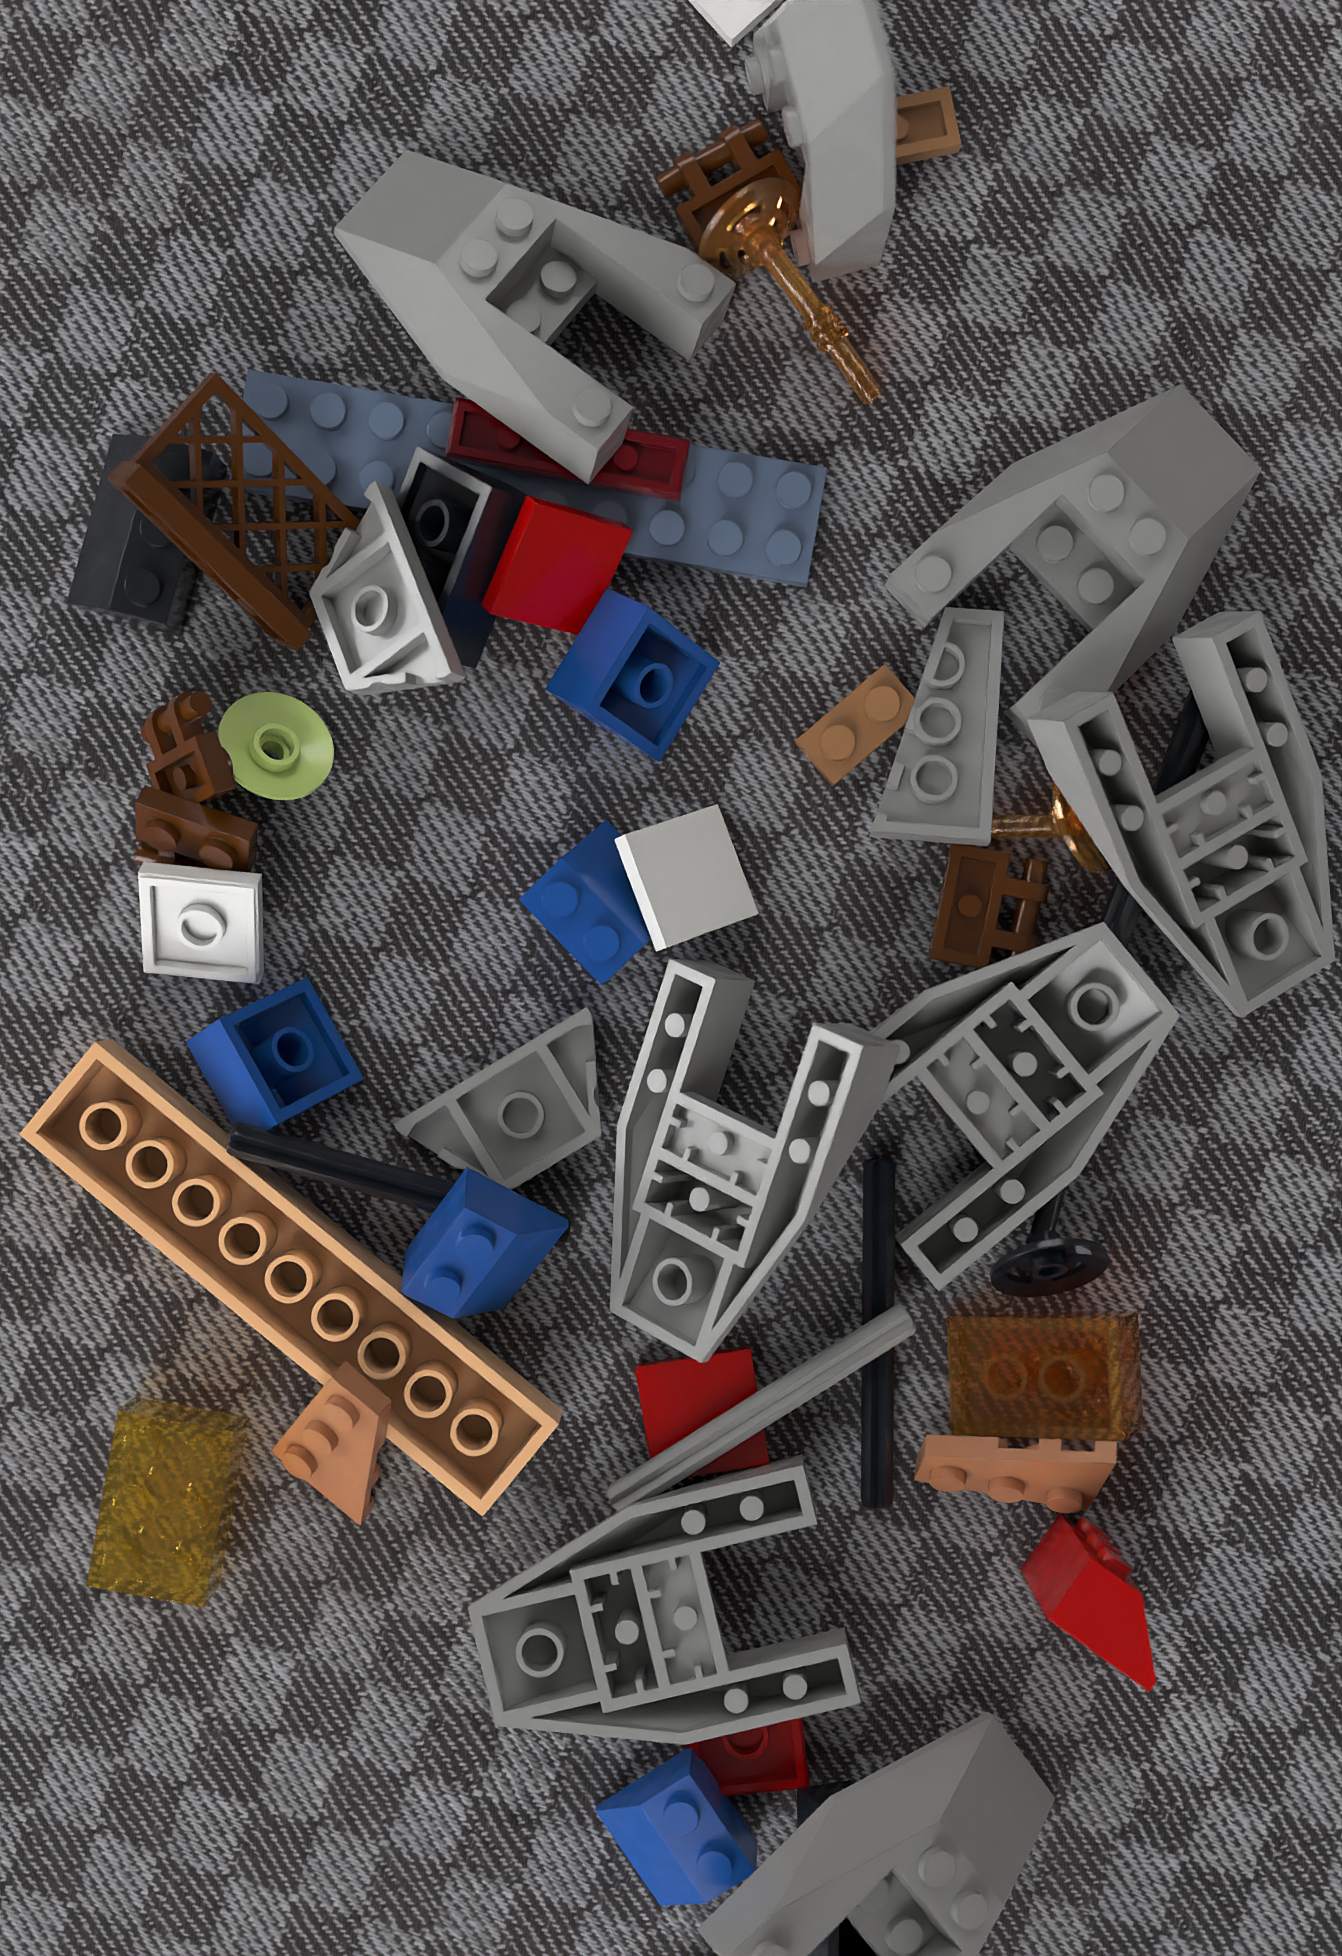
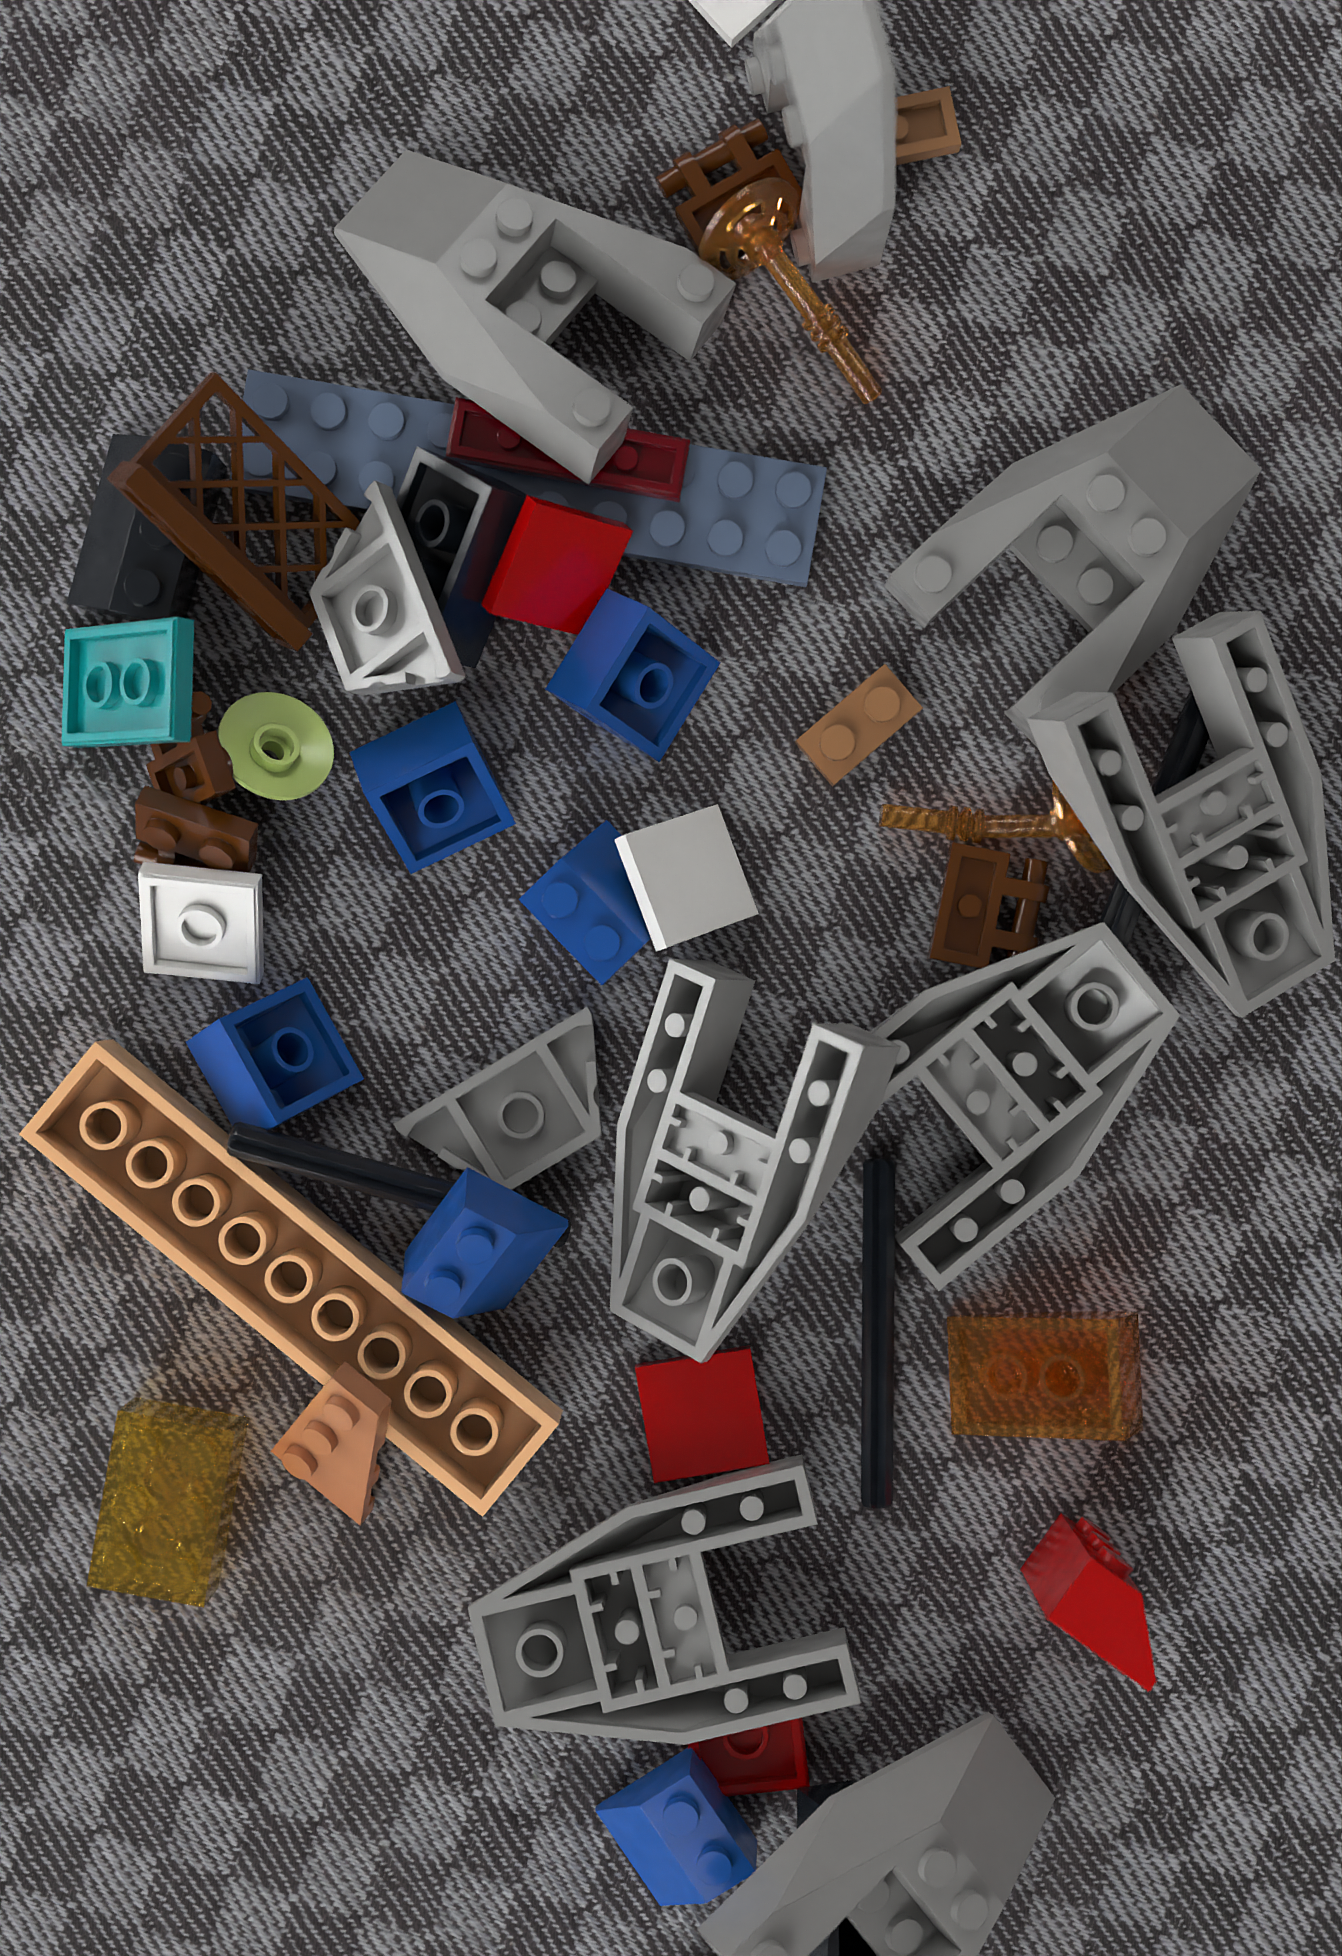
light grey axle [607,1304,916,1512] -> none
light grey wing [869,607,1004,846] -> none
nougat wing [914,1435,1117,1513] -> none
black dish [990,1186,1109,1297] -> none
none -> teal tile [61,617,194,748]
none -> blue slope [349,701,516,874]

